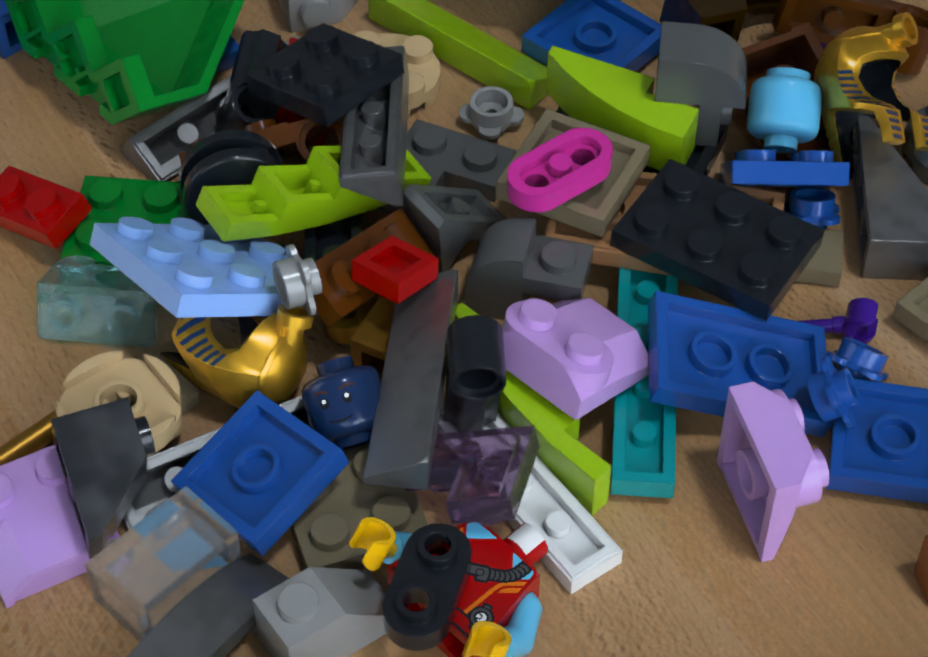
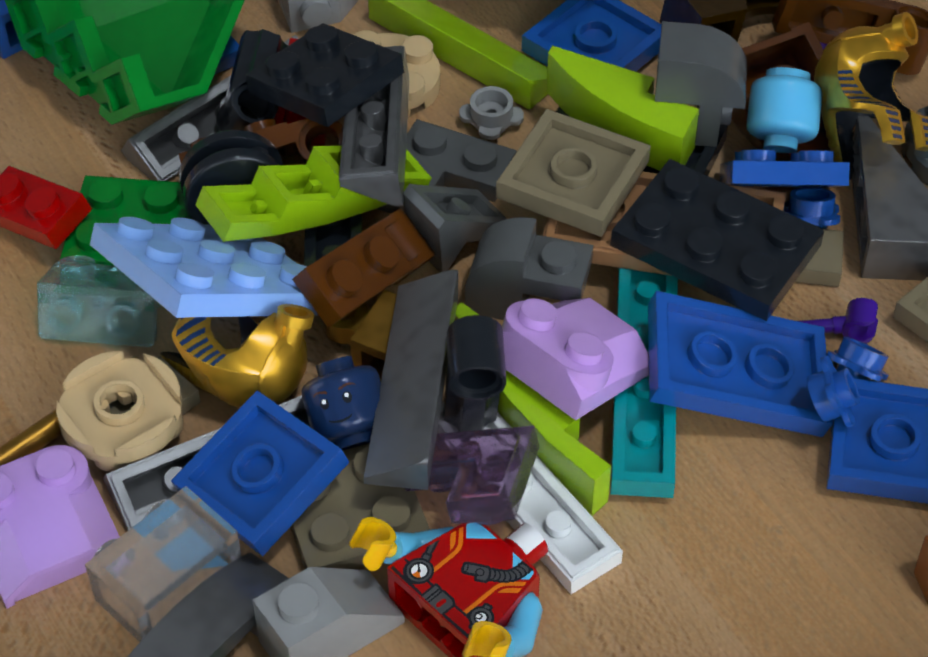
black slope [51,397,155,558] -> none
light grey plate [272,244,322,316] -> none
red plate [351,235,439,304] -> none
black plate [383,523,472,651] -> none
dark pink plate [507,128,613,212] -> none
lavender slope [717,382,829,562] -> none

